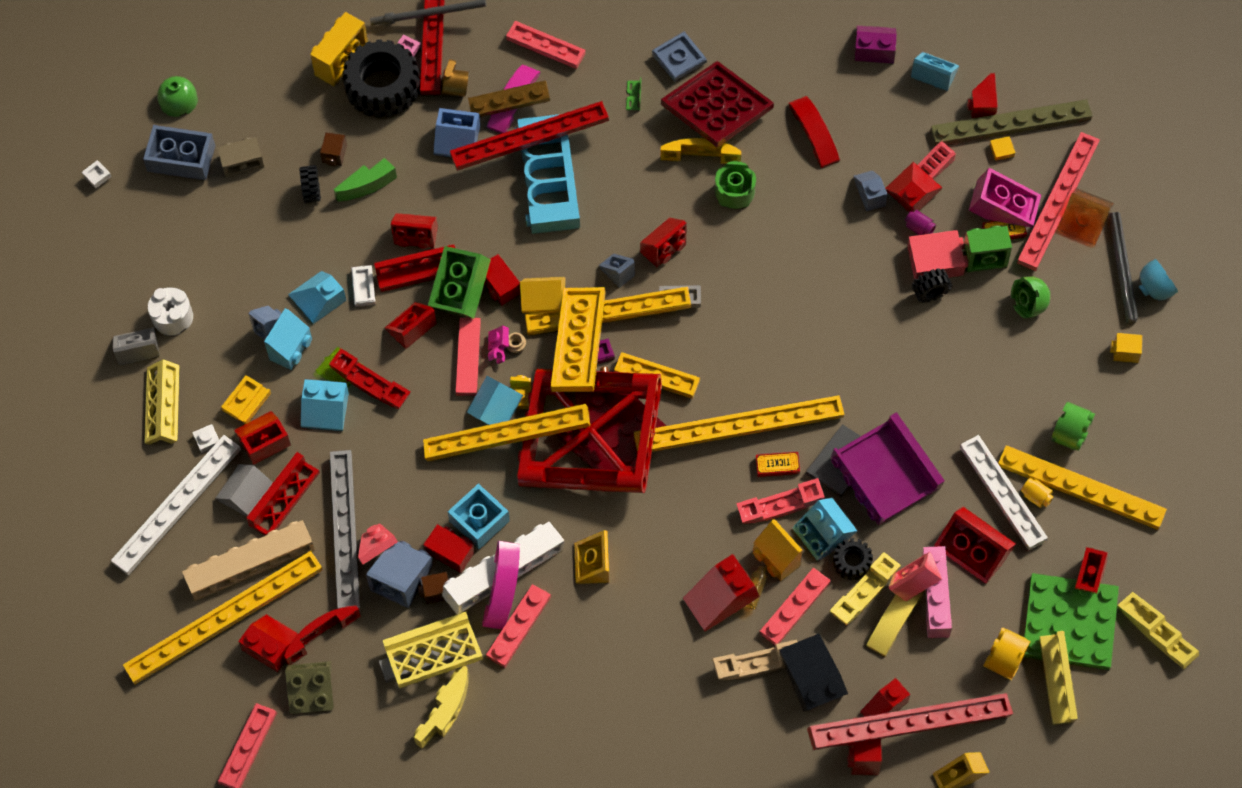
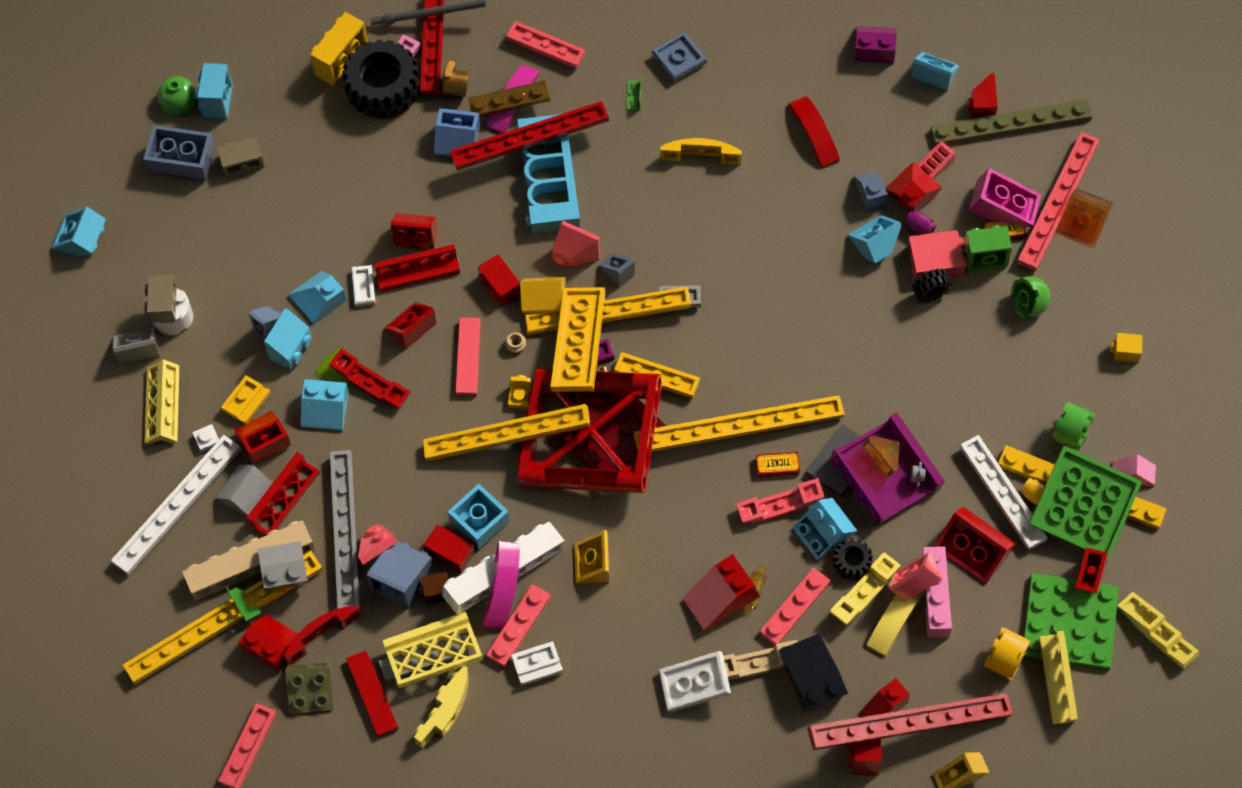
white plate [82,160,111,189] -> none
black tyre [299,165,321,203] -> none
reddish brown brick [320,132,347,166] -> none
bright green slope [333,158,397,202] -> none
bright green brick [428,246,491,319] -> none
medium azure slope [467,376,523,425] -> none
dark pink plate [488,326,509,364] -> none
red slope [640,217,687,267] -> none
dark red plate [661,61,774,148] -> none
bright green brick [715,161,756,209] -> none
yellow slope [753,519,802,581] -> none
yellow tile [990,136,1015,161] -> none
dark grey axle [1109,212,1138,323] -> none
medium azure cylinder [1139,259,1178,301] -> none
none -> medium azure slope [51,206,106,257]
none -> dark tan brick [144,274,177,322]
none -> medium azure brick [195,63,233,119]
none -> bright green piece [226,587,261,622]
none -> light grey slope [258,541,308,592]
none -> red tile [346,650,399,738]
none -> white plate [511,641,563,686]
none -> coral slope [552,221,601,268]
none -> white tile [659,651,731,713]
none -> medium azure slope [848,215,902,263]
none -> clear yellow slope [861,436,900,479]
none -> light grey plate [910,462,926,487]
none -> bright green plate [1028,446,1142,560]
none -> bright pink slope [1112,454,1156,486]

